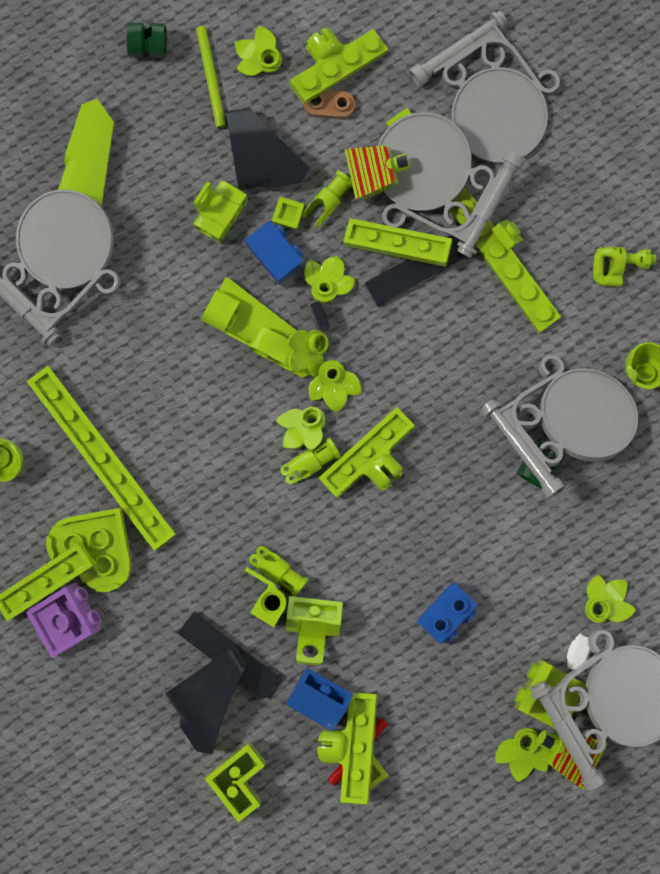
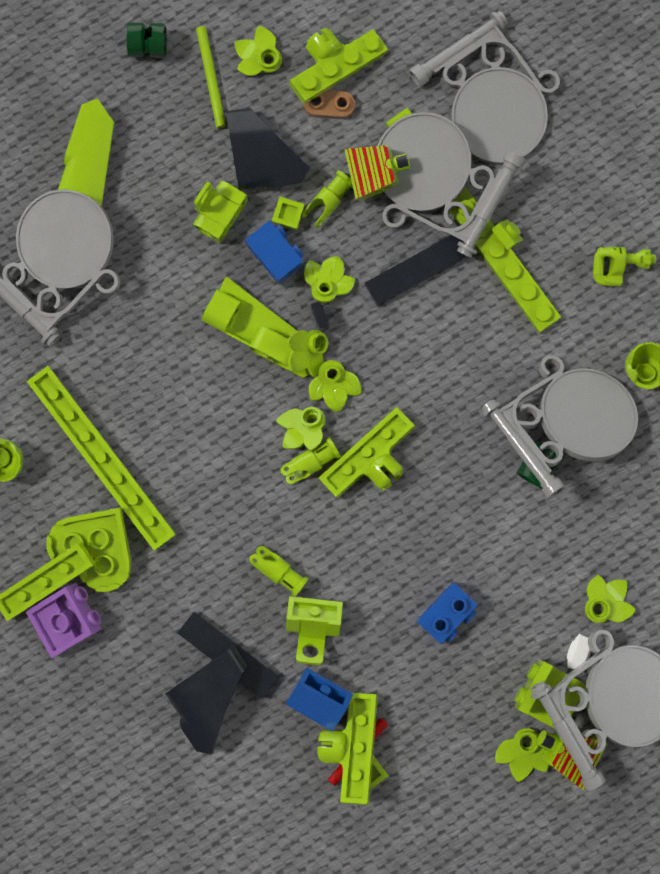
lime brick [205,741,266,823] -> none
lime piece [245,567,287,627] -> none
lime plate [343,218,452,267] -> none

